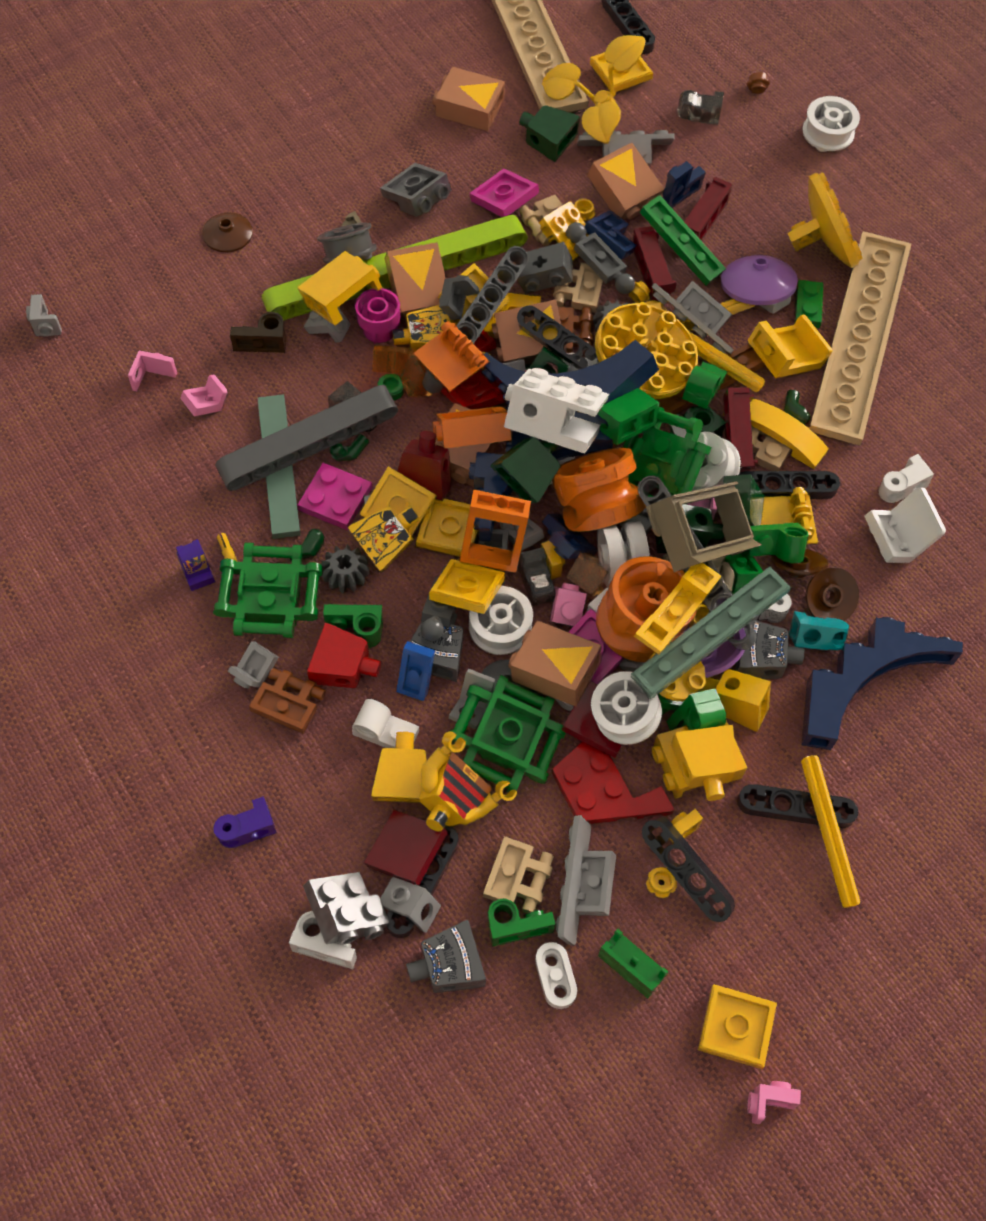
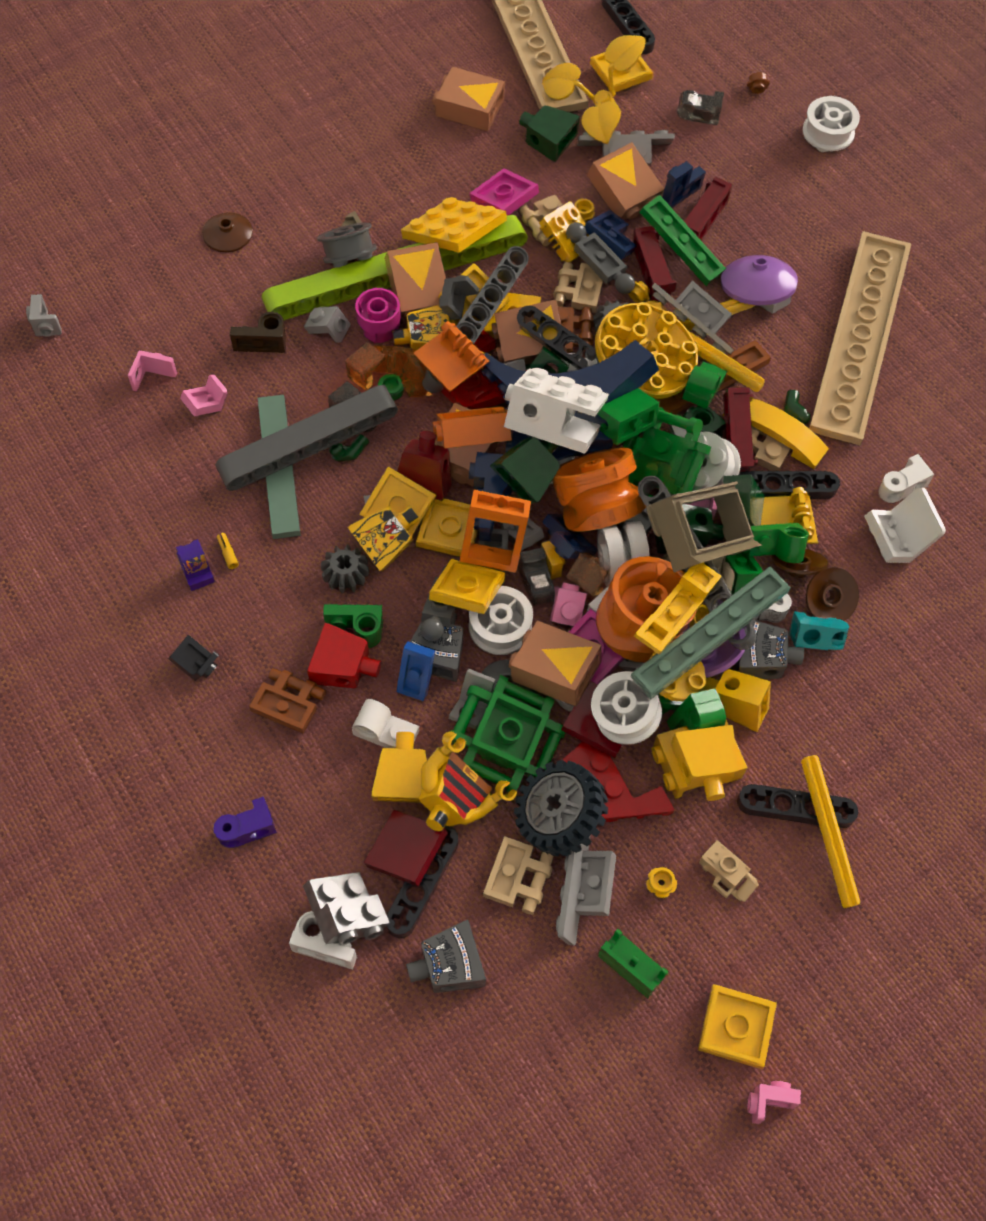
green brick [213,542,323,638] -> none
light grey bracket [228,641,279,689] -> none
dark green arm [290,529,325,561] -> none
yellow panel [297,251,382,326] -> none
dark pink plate [297,463,372,530] -> none
flat silver plate [380,163,452,217] -> none
light grey bracket [380,877,441,933] -> none
green plate [488,898,556,947] -> none
dark grey brick [517,242,573,294] -> none
white plate [535,942,577,1009] -> none
black beam [642,816,735,922] -> none
yellow plate [670,809,703,842] -> none
yellow panel [747,315,832,378] -> none
yellow bracket [787,172,863,268] -> none
green plate [794,280,824,329] -> none
dark blue arch [801,617,963,750] -> none
none -> black bracket [168,635,219,681]
none -> clear orange panel [345,342,385,391]
none -> yellow plate [401,197,507,253]
none -> wheel [514,760,608,856]
none -> tan piece [699,840,759,902]

